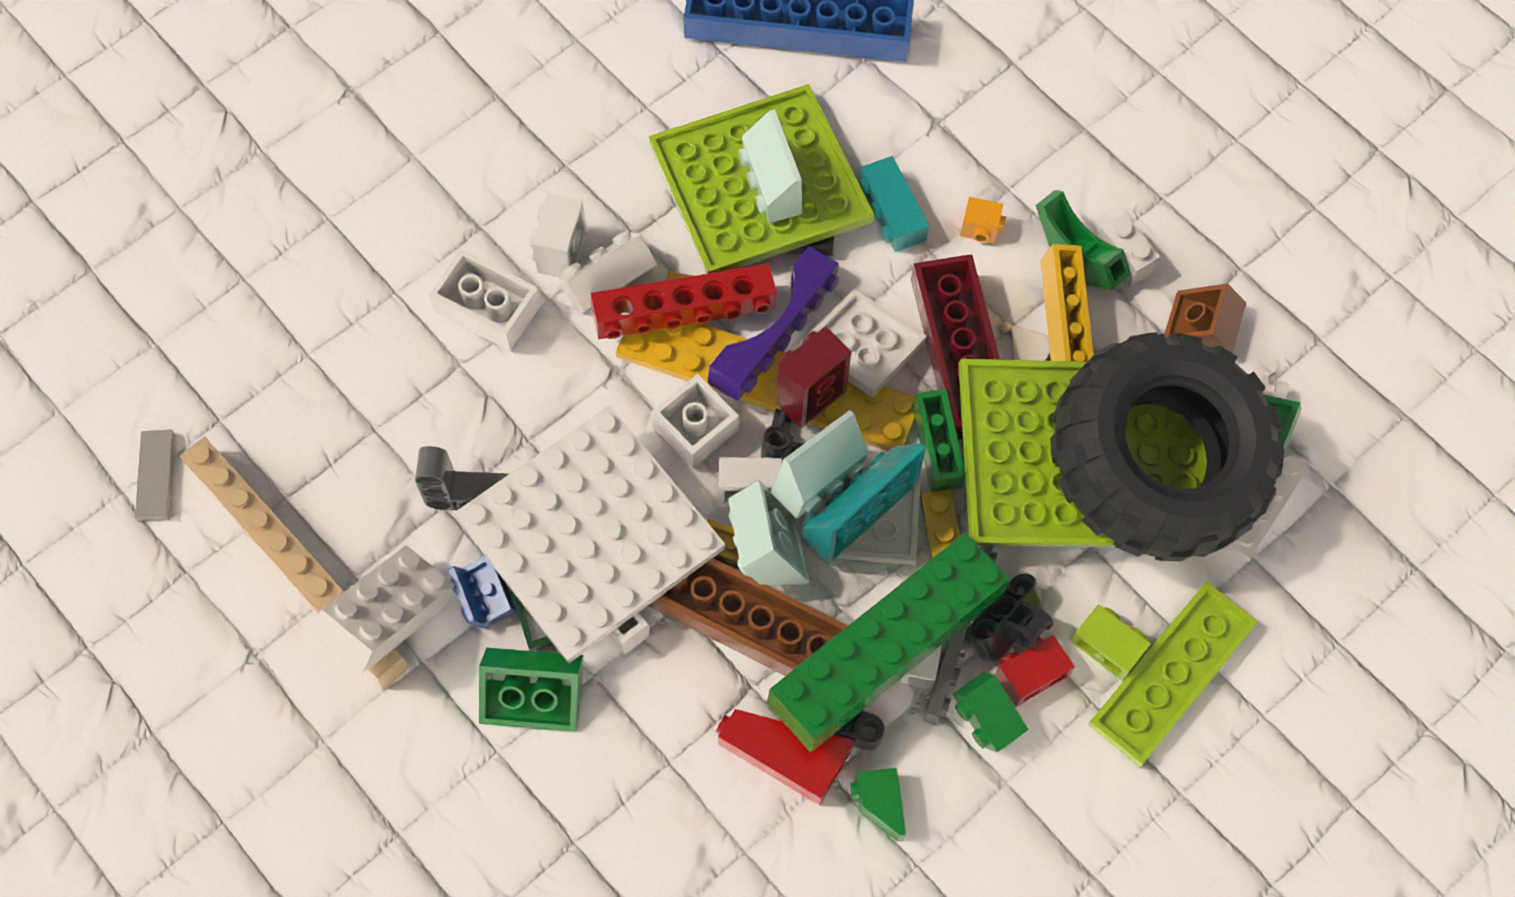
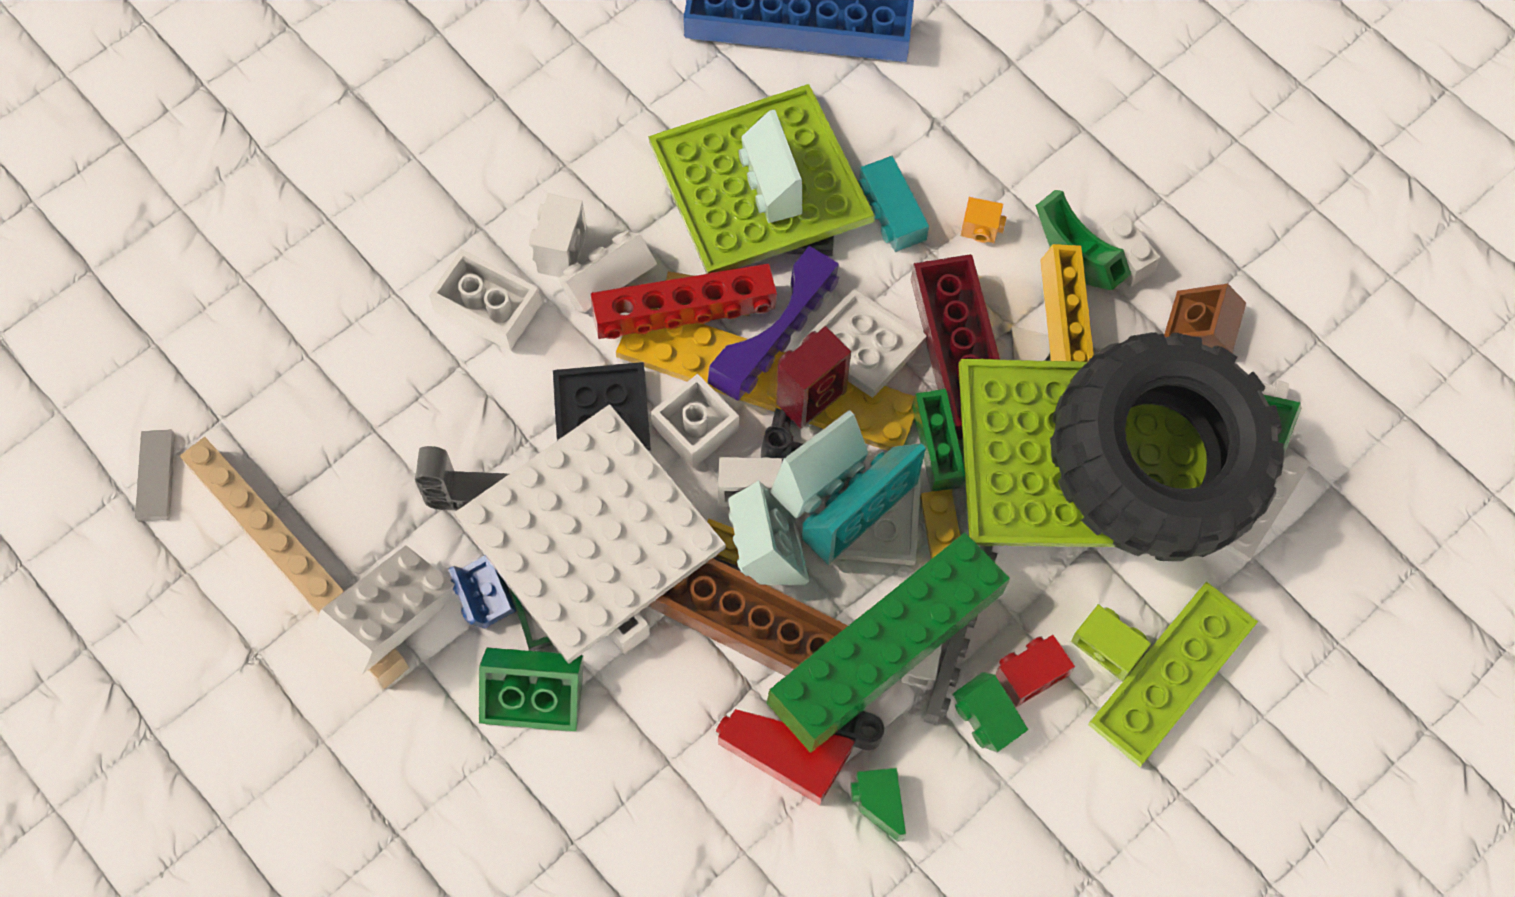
black piece [969,573,1054,661] -> none
none -> black plate [552,362,651,451]

